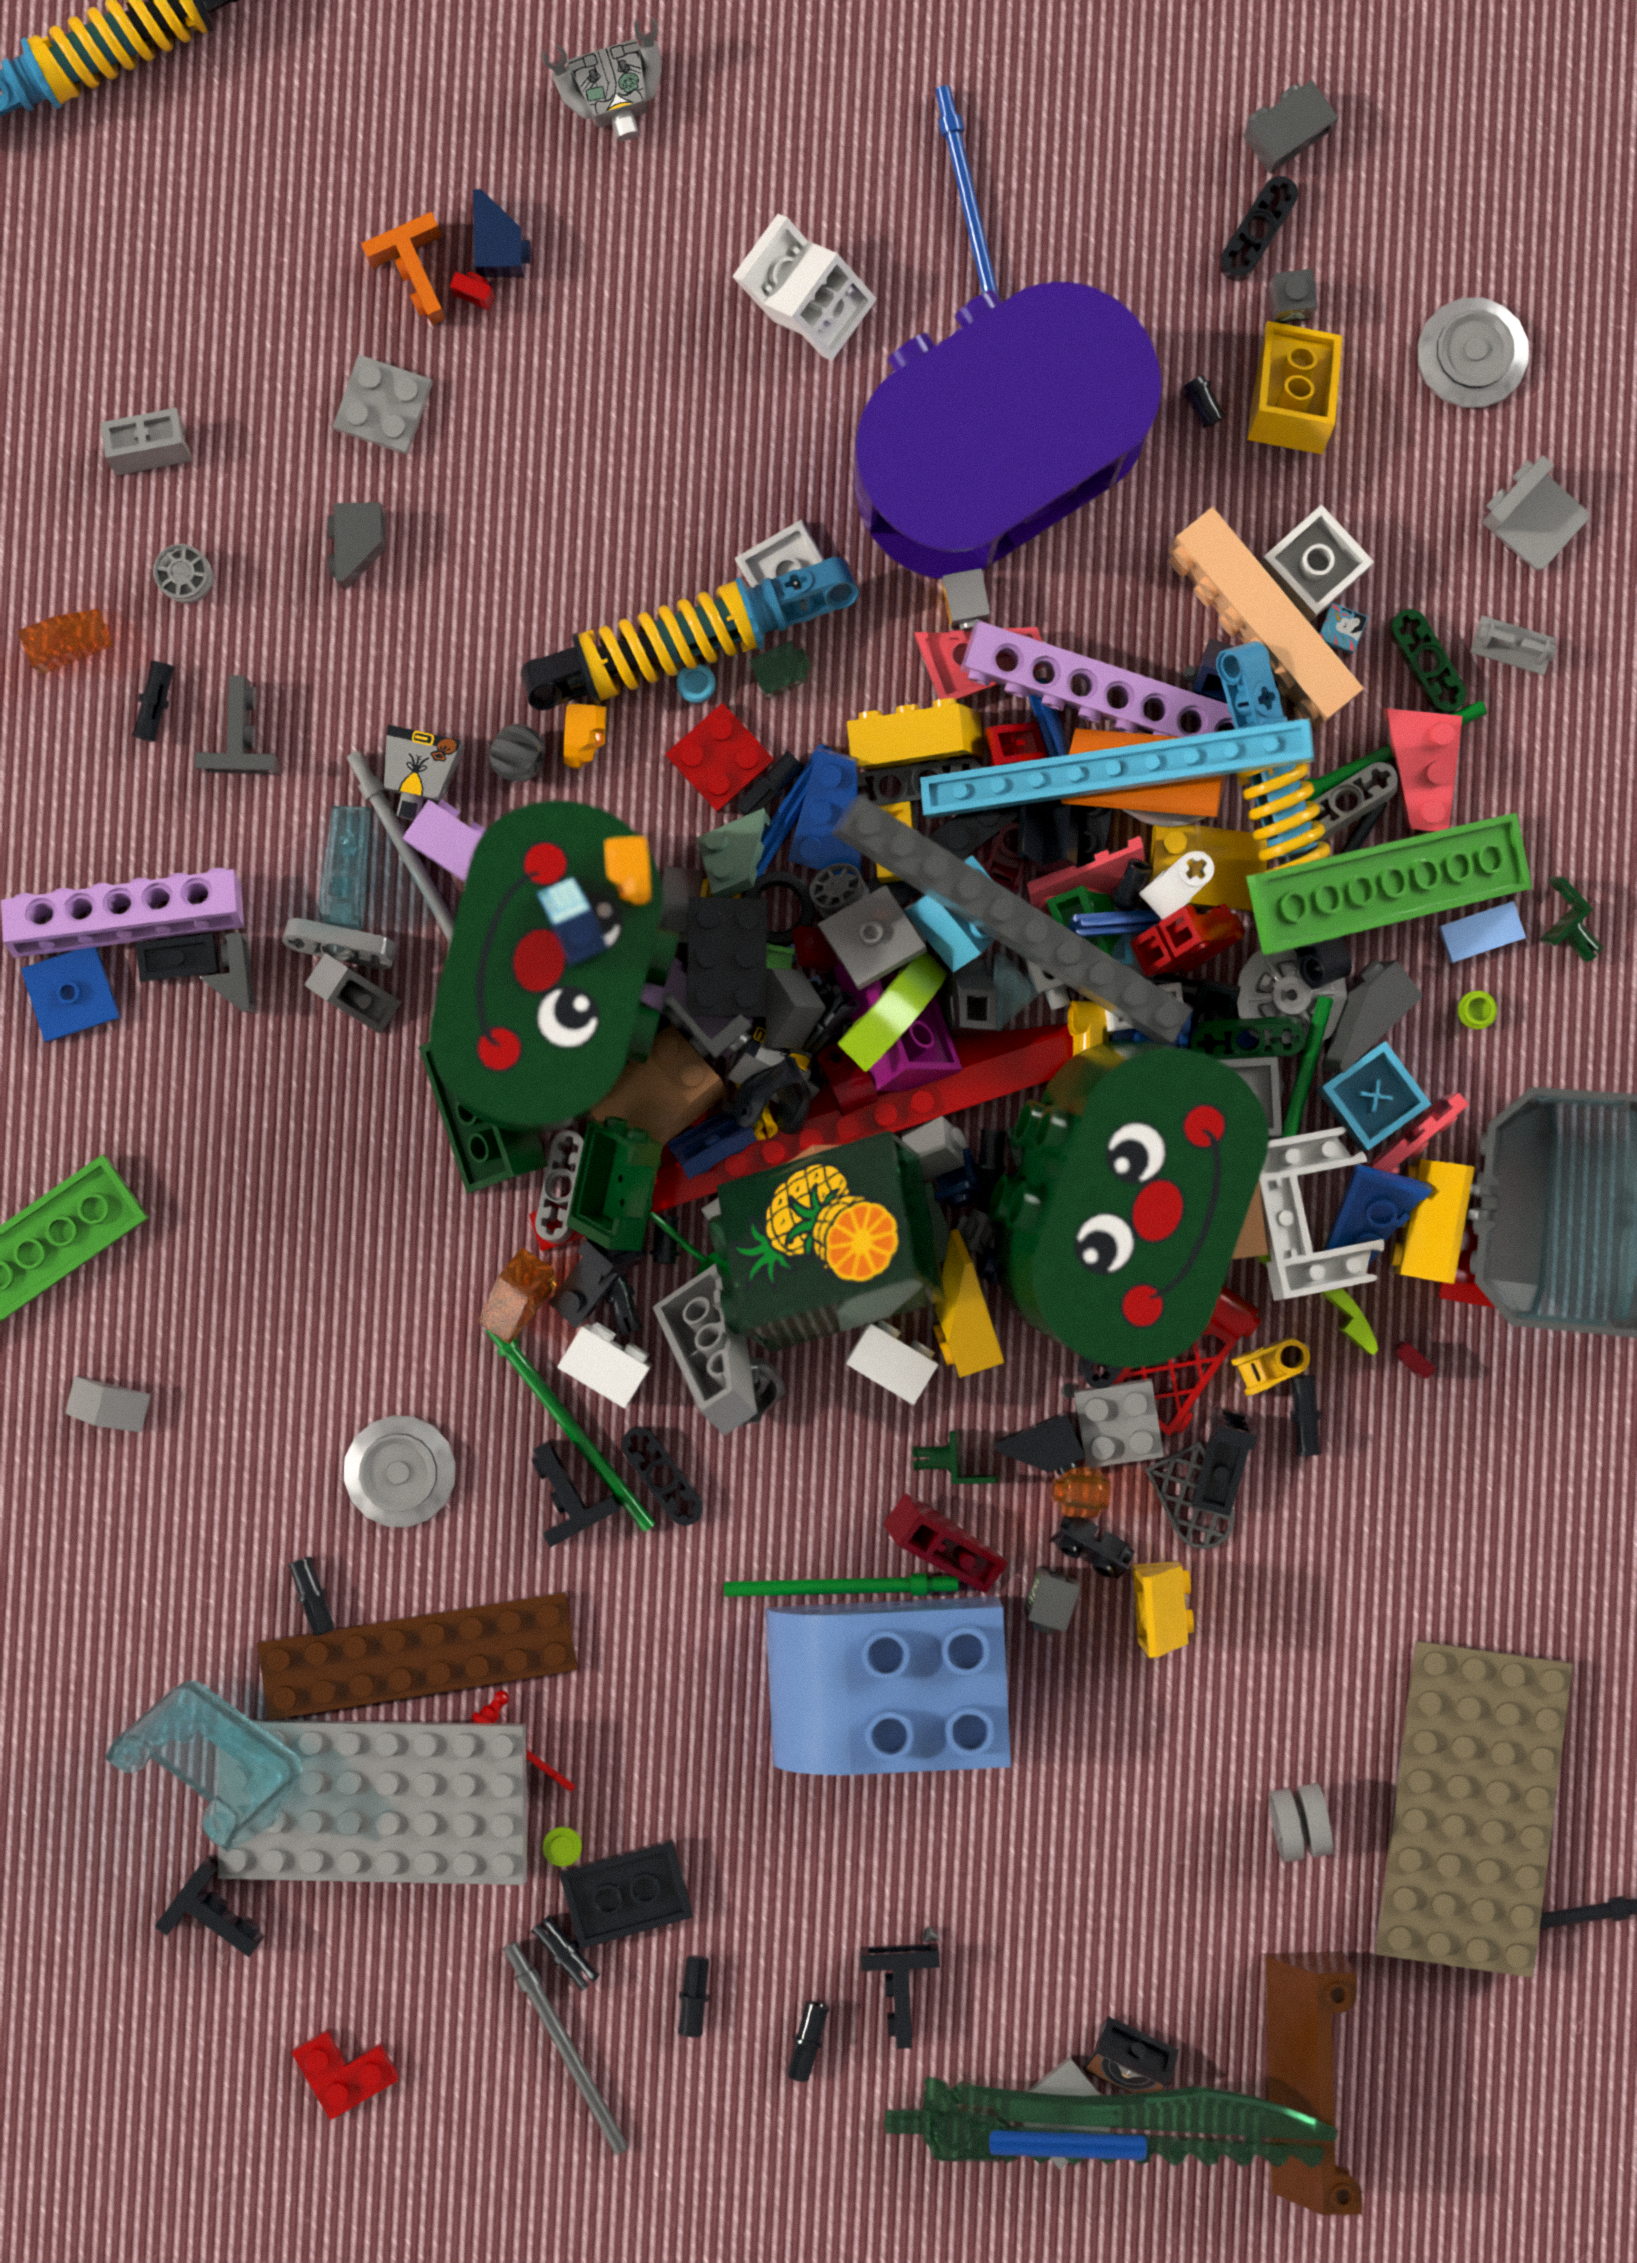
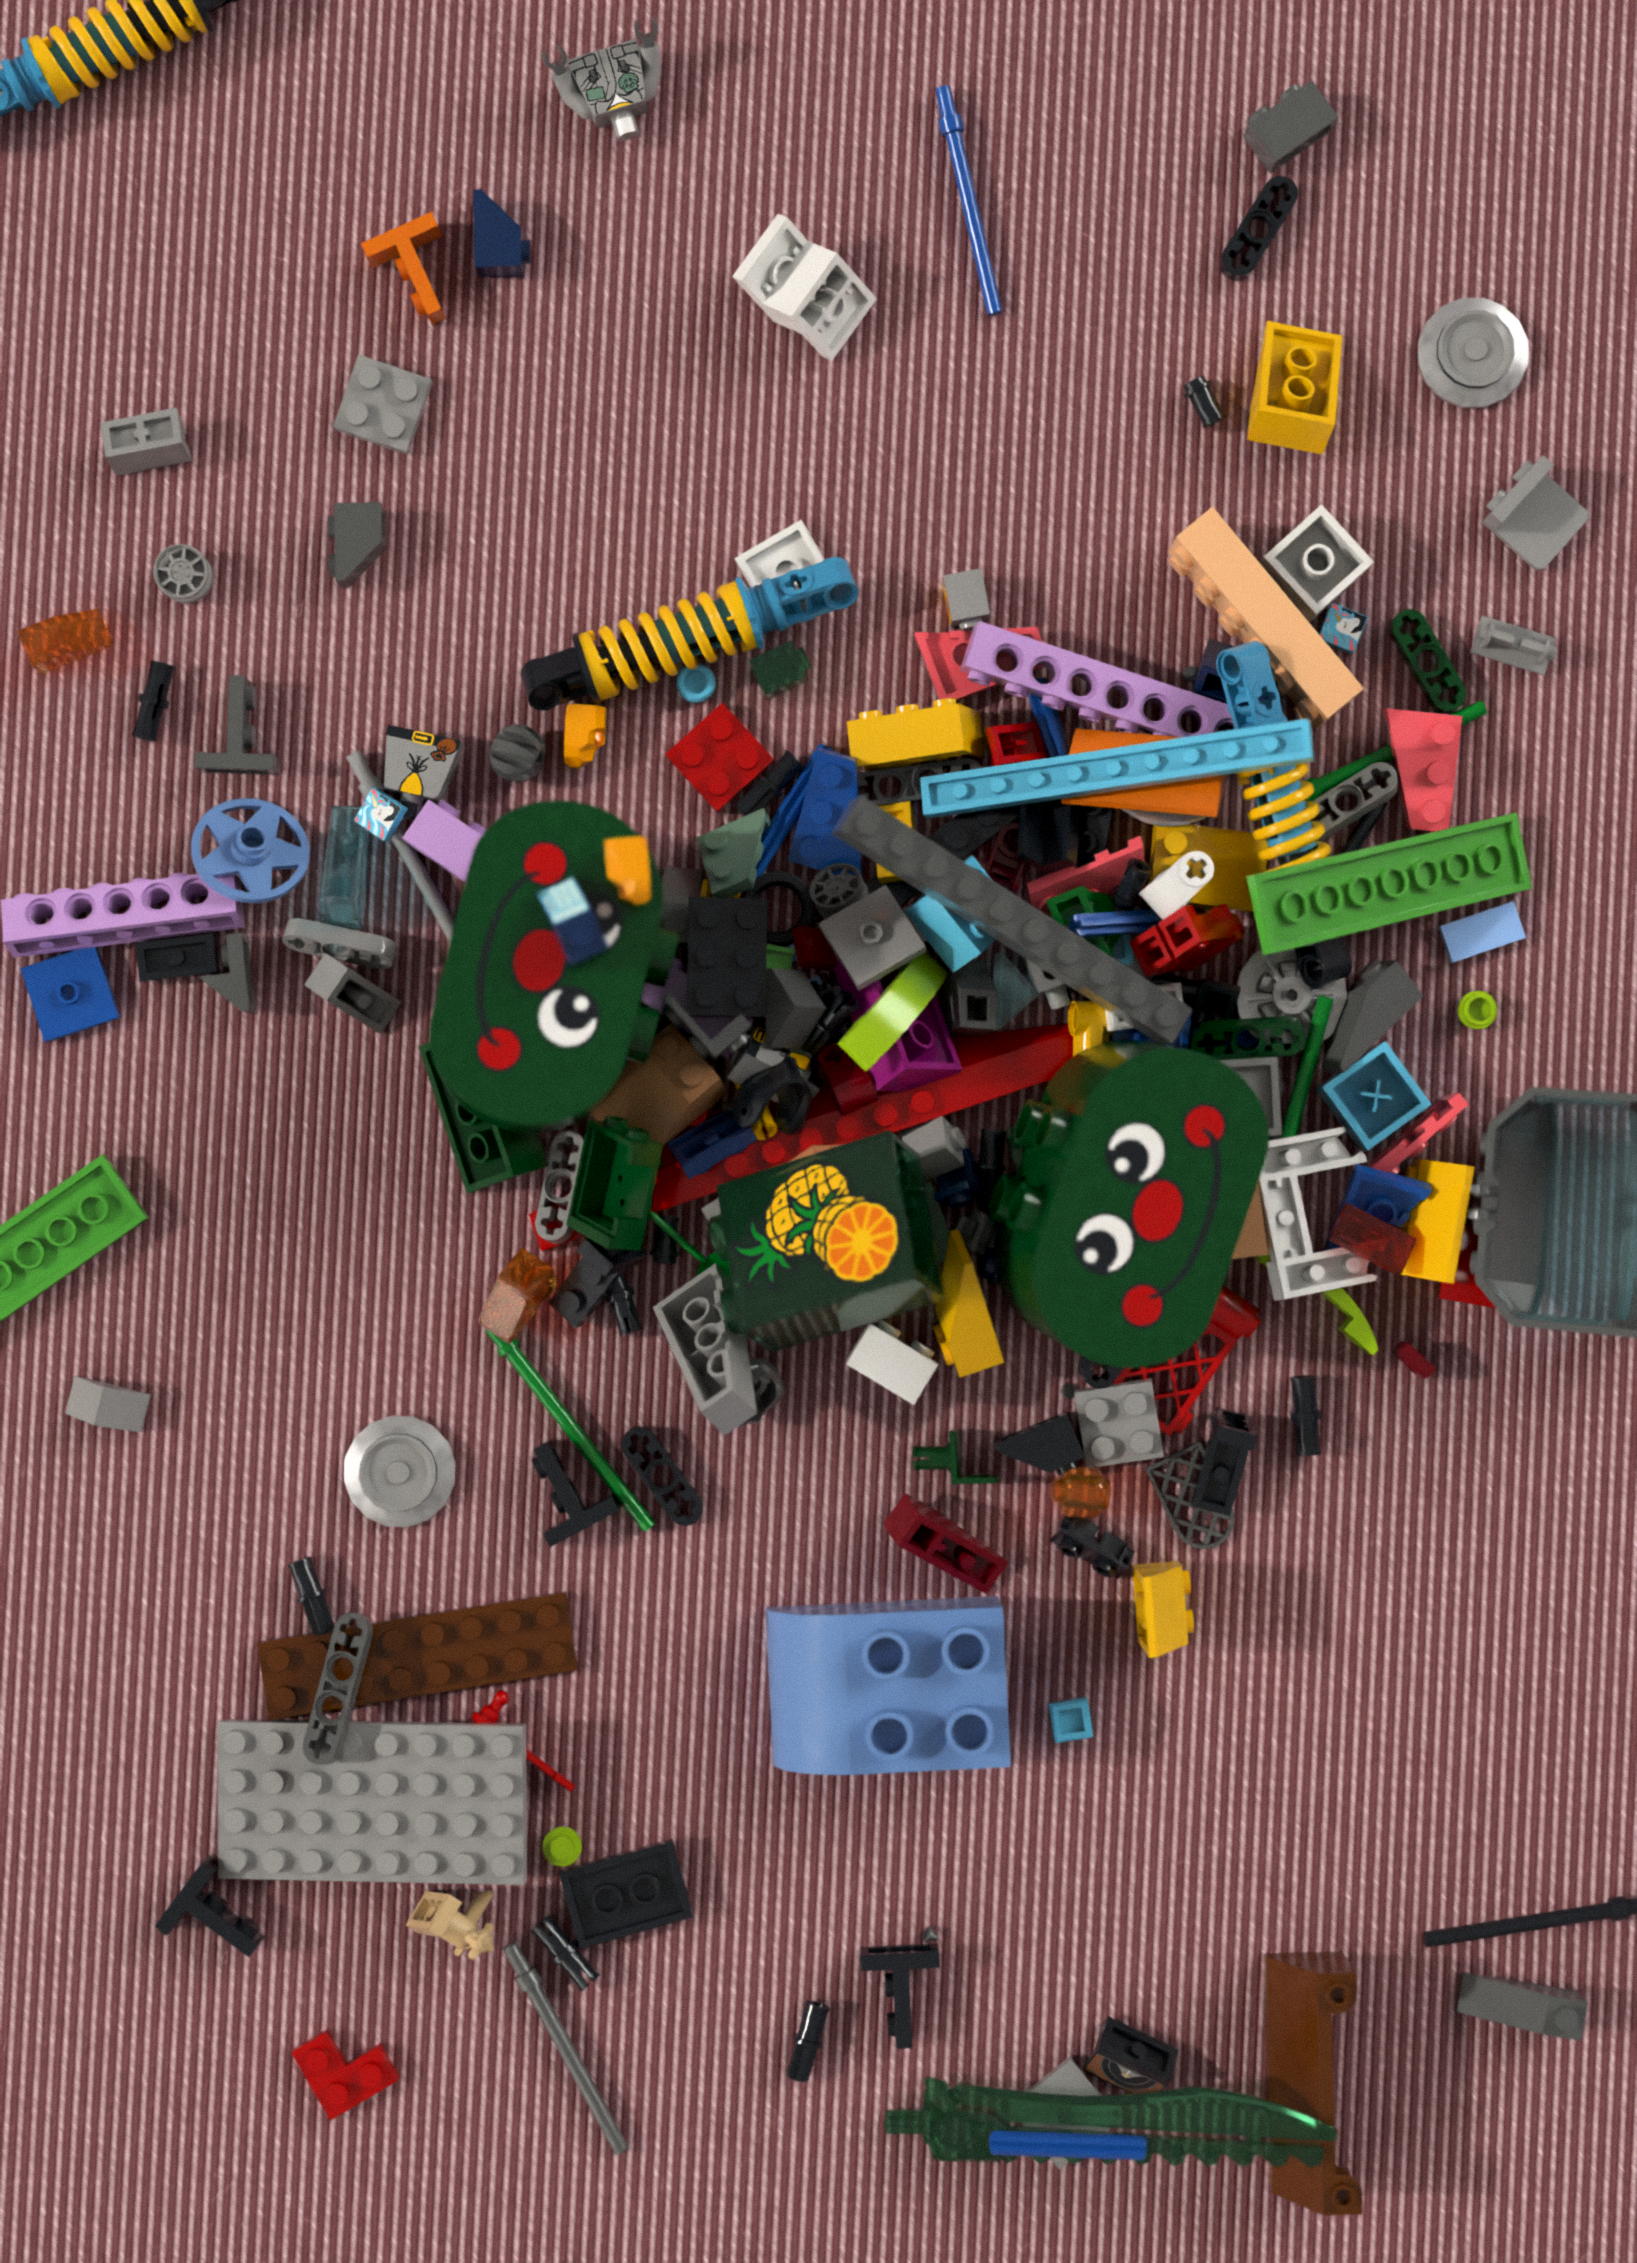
clear light blue windscreen [104,1680,302,1852] -> none
red plate [449,271,495,311] -> none
white brick [557,1322,653,1409] -> none
black axle [678,1955,710,2037] -> none
green bar [724,1573,958,1597] -> none
dark purple brick [855,282,1161,580] -> none
dark grey brick [1023,1566,1081,1635] -> none
yellow piece [1231,1337,1310,1396] -> none
dark grey brick [1268,269,1318,323] -> none
light grey wheel [1268,1782,1333,1863] -> none
dark tan plate [1374,1640,1573,1978] -> none
dark green bracket [1540,876,1604,963] -> none
none -> medium blue wheel [191,798,309,903]
none -> dark grey beam [303,1613,373,1765]
none -> tile [354,787,408,842]
none -> tan piece [406,1889,494,1960]
none -> medium azure tile [1048,1697,1094,1743]
none -> clear red plate [1328,1203,1417,1276]
none -> dark grey slope [1456,1972,1588,2041]

